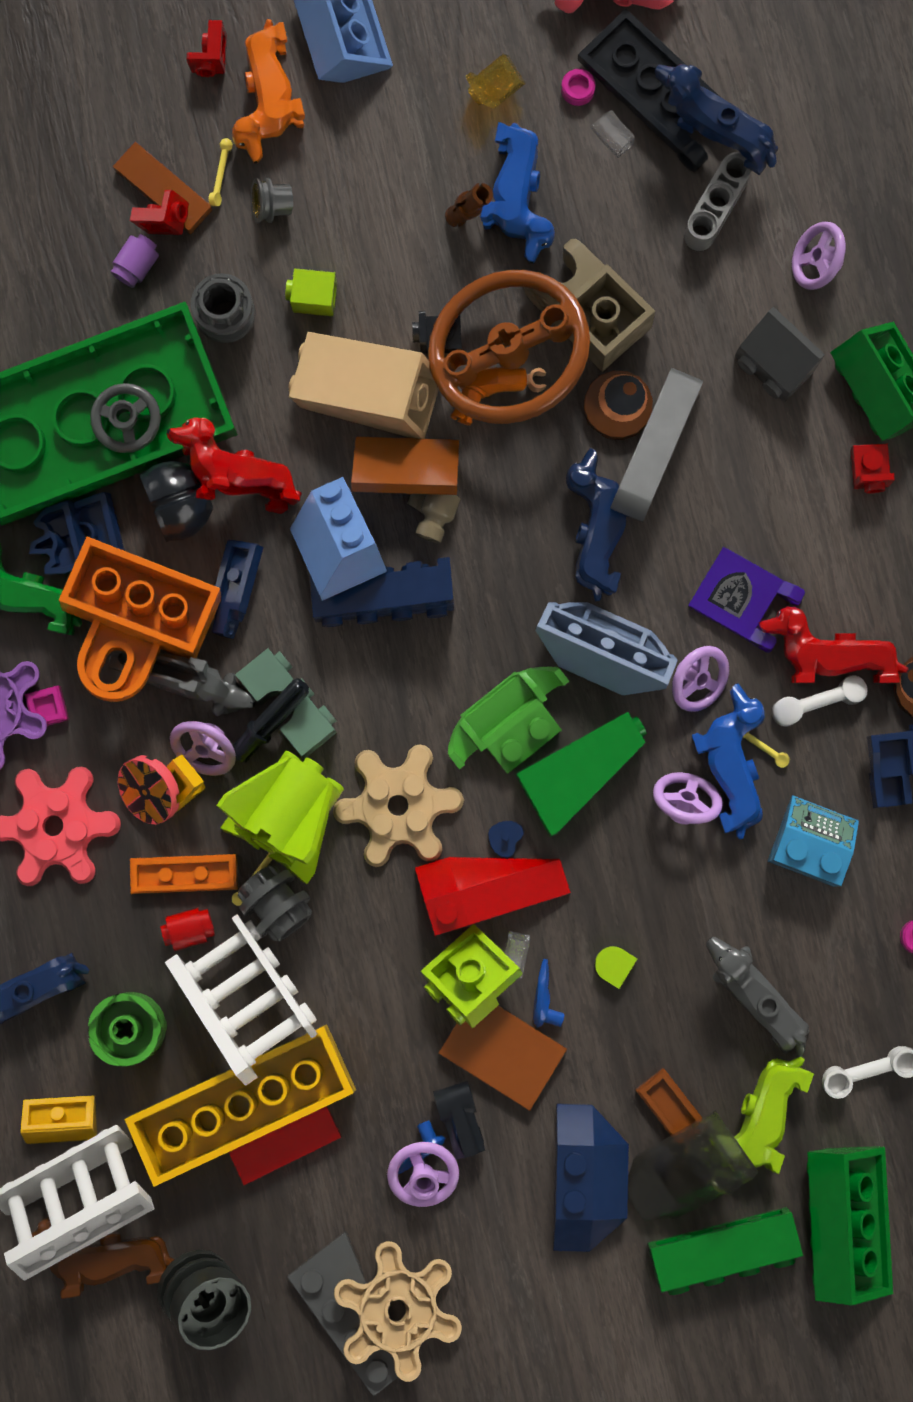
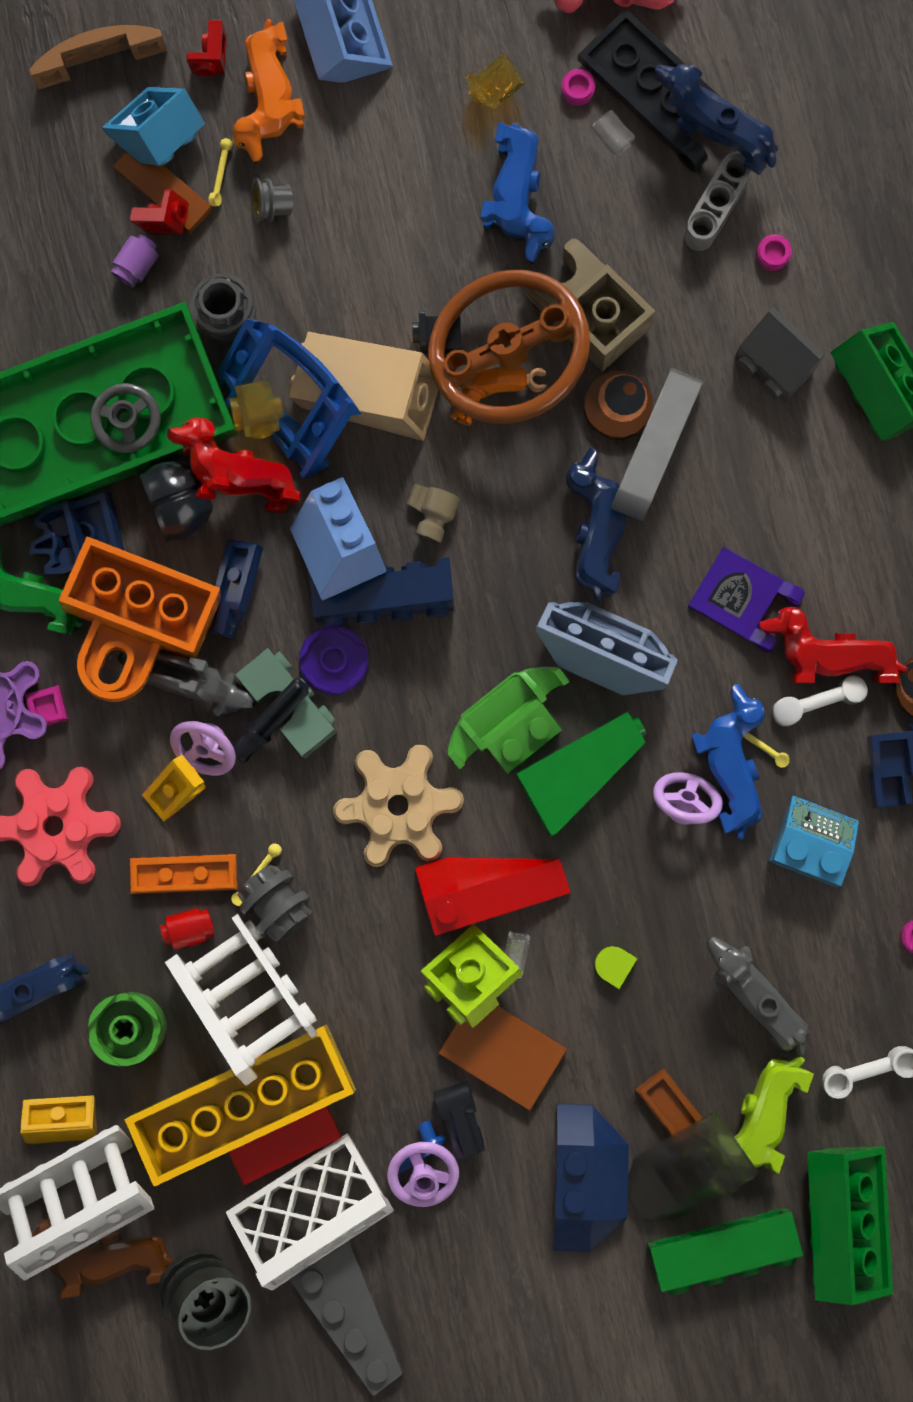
tile [117,755,180,825] -> none
lime brick [216,751,344,884] -> none
lime brick [285,268,338,316] -> none
tan plate [334,1241,462,1382] -> none
dark orange tile [351,437,459,495] -> none
reddish brown pin [445,183,493,227] -> none
dark blue piece [488,821,524,858] -> none
blue bar [533,959,564,1028] -> none
lavender piece [672,646,729,712] -> none
lavender piece [792,221,846,290] -> none
red bracket [851,443,895,494] -> none
none -> medium nougat slope [29,25,167,90]
none -> dark azure slope [102,87,205,166]
none -> blue wedge [218,319,361,479]
none -> white fence [226,1134,394,1290]
none -> clear yellow brick [229,380,284,439]
none -> dark purple tile [299,625,369,695]
none -> dark pink tile [756,234,792,271]

